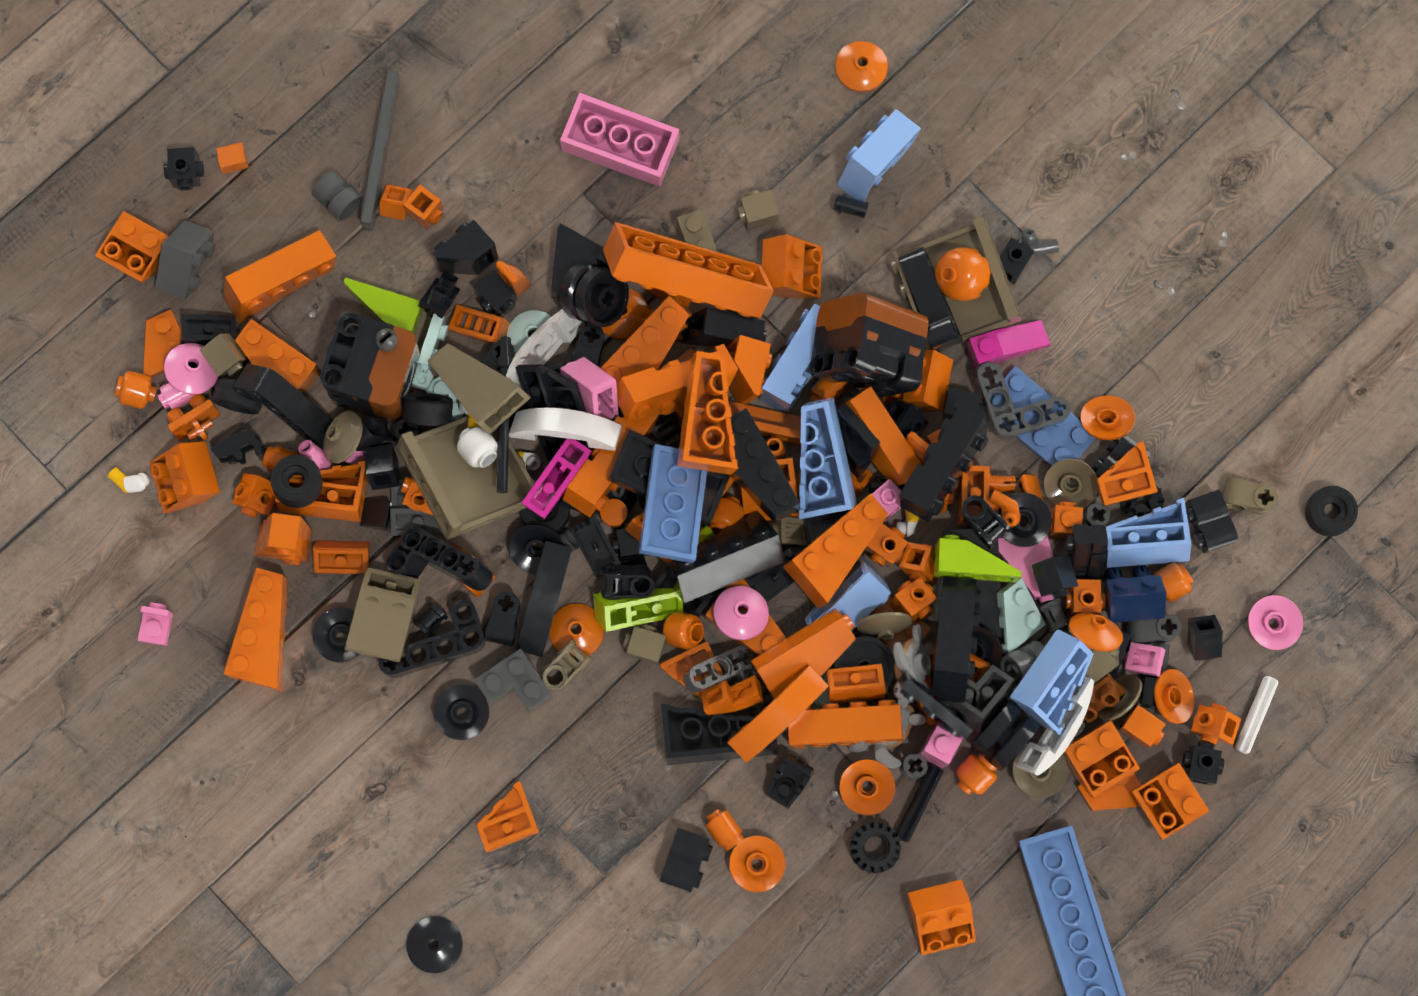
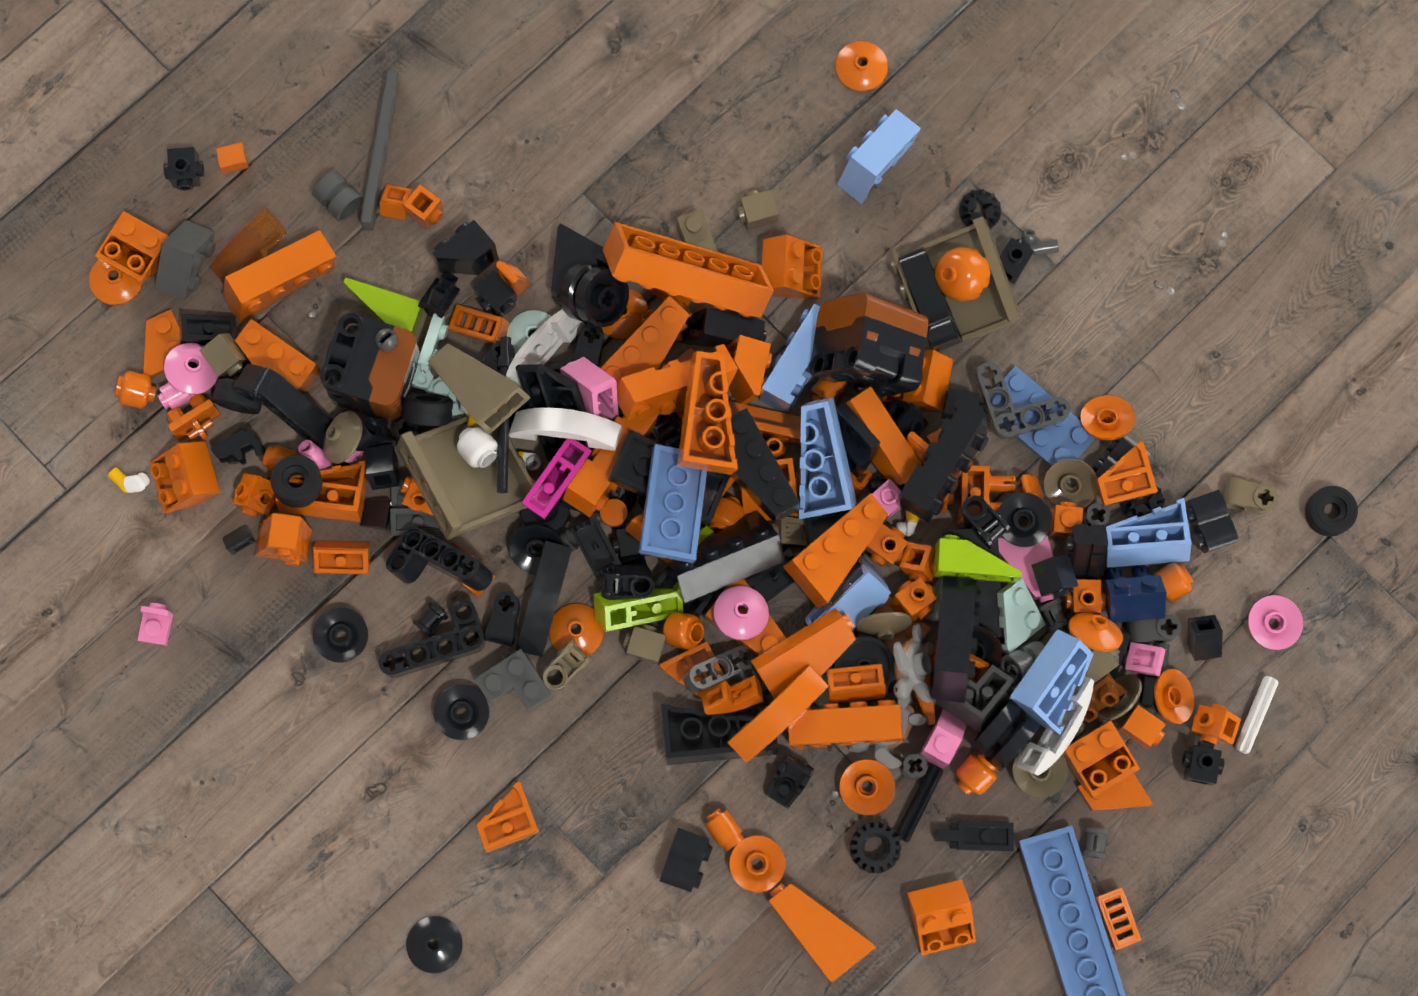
orange wedge [223,568,288,692] -> none
dark tan slope [345,567,421,662] -> none
bright pink brick [560,93,679,187] -> none
black pin [833,193,869,219] -> none
black wing [898,672,973,739] -> none
dark pink slope [966,320,1051,371] -> none
orange arm [989,489,1021,527] -> none
orange slope [1132,763,1209,840] -> none
none -> orange dish [89,260,143,305]
none -> clear orange slope [209,208,287,284]
none -> black slope [223,525,256,555]
none -> orange slope [768,883,876,983]
none -> black hinge [935,822,1014,852]
none -> black gear [959,189,1002,229]
none -> dark grey bush [1081,827,1110,859]
none -> orange slope [1095,887,1141,951]

